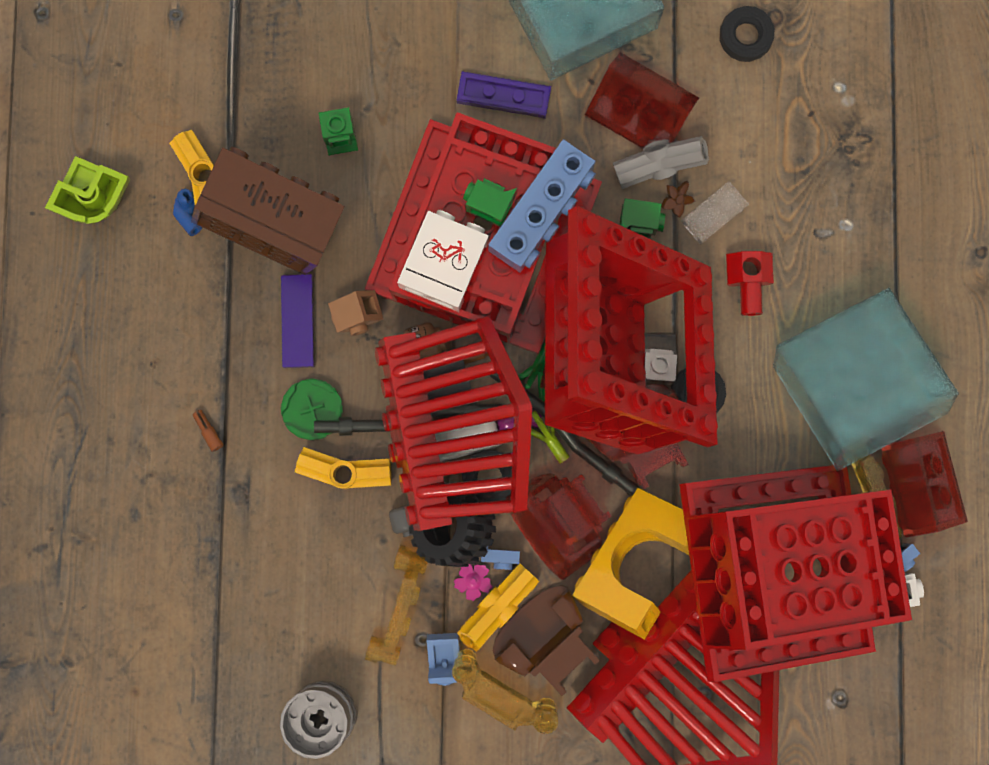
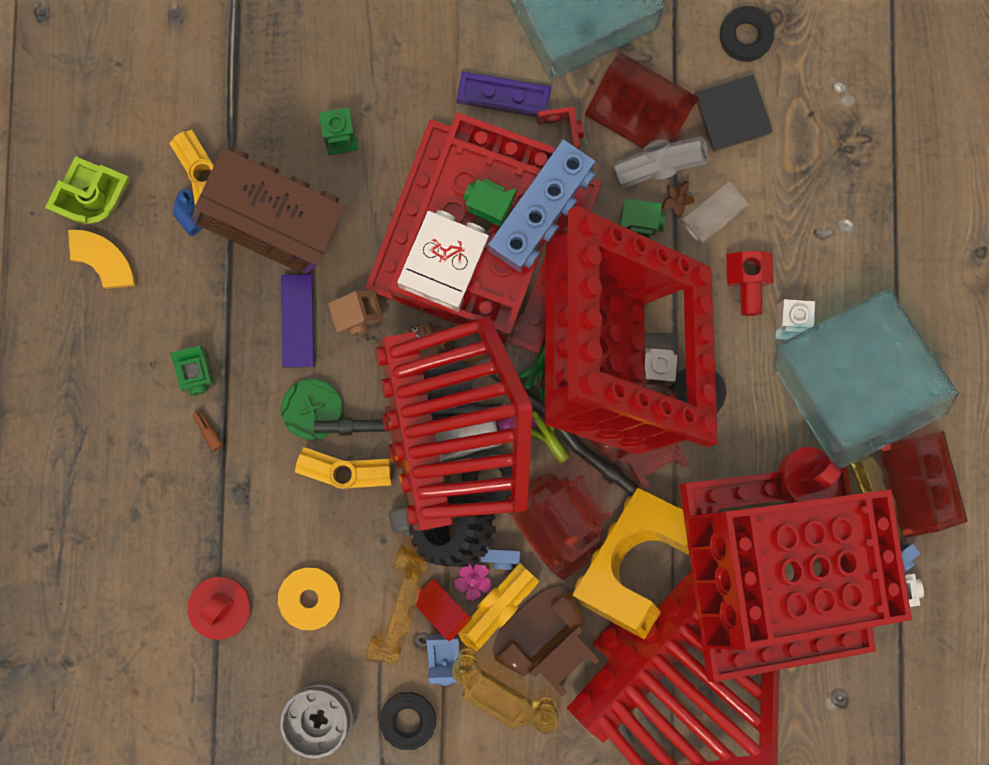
none -> yellow tile [68,230,136,289]
none -> green window [169,345,216,396]
none -> red tile [187,577,251,640]
none -> yellow tile [278,567,341,630]
none -> black tyre [380,692,436,750]
none -> red tile [412,578,472,642]
none -> red bracket [537,106,584,150]
none -> black tile [694,75,773,152]
none -> white window [775,299,815,341]
none -> red tile [778,446,842,503]

